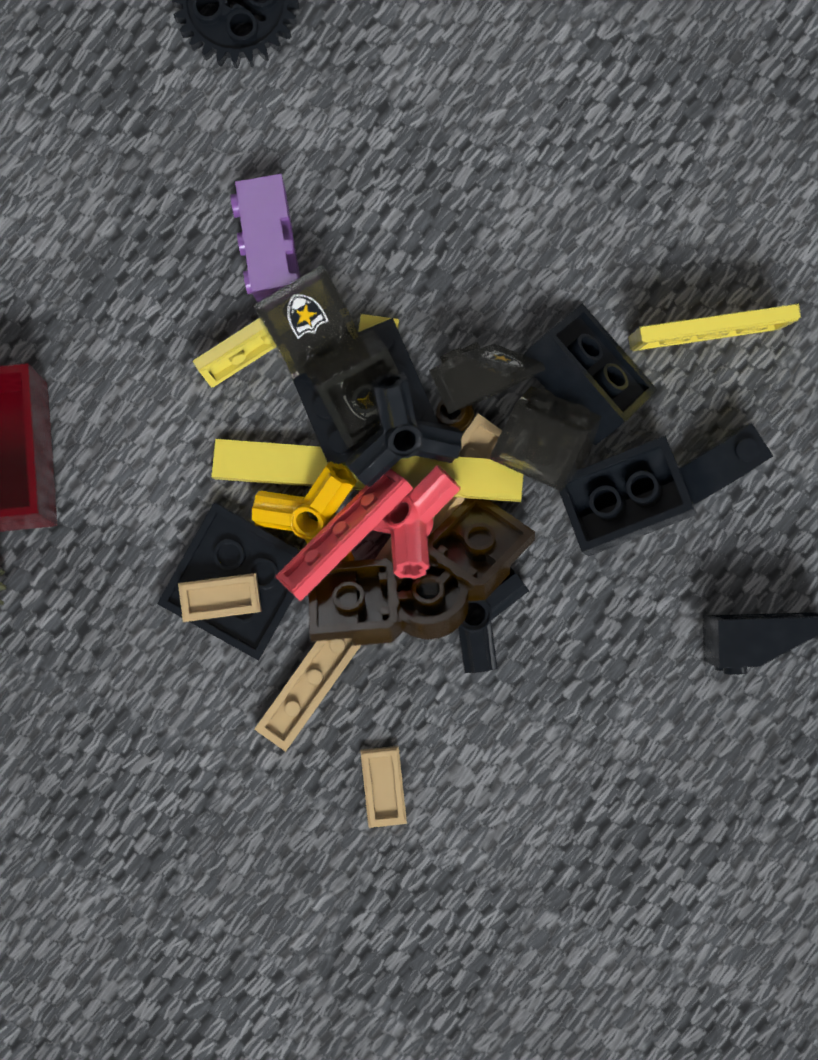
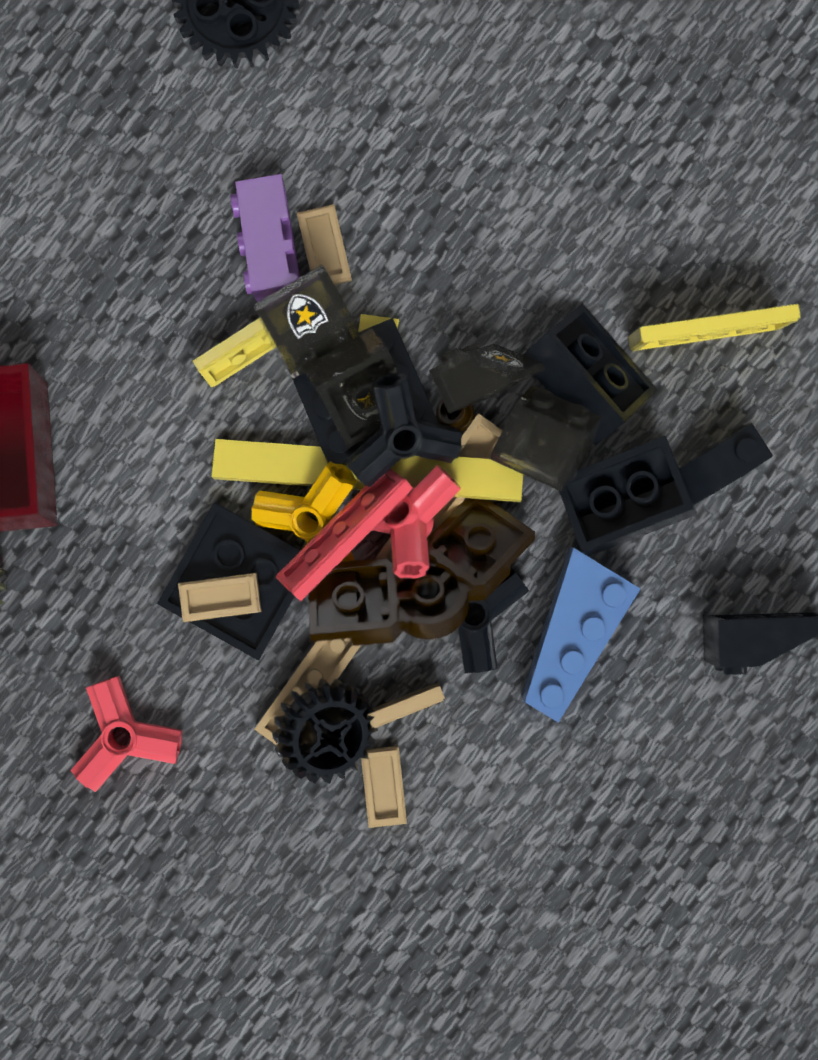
none -> coral piece [70,676,183,792]
none -> black gear [272,678,378,784]
none -> tan tile [297,204,352,286]
none -> tan tile [367,682,445,728]
none -> medium blue wedge [521,547,640,722]

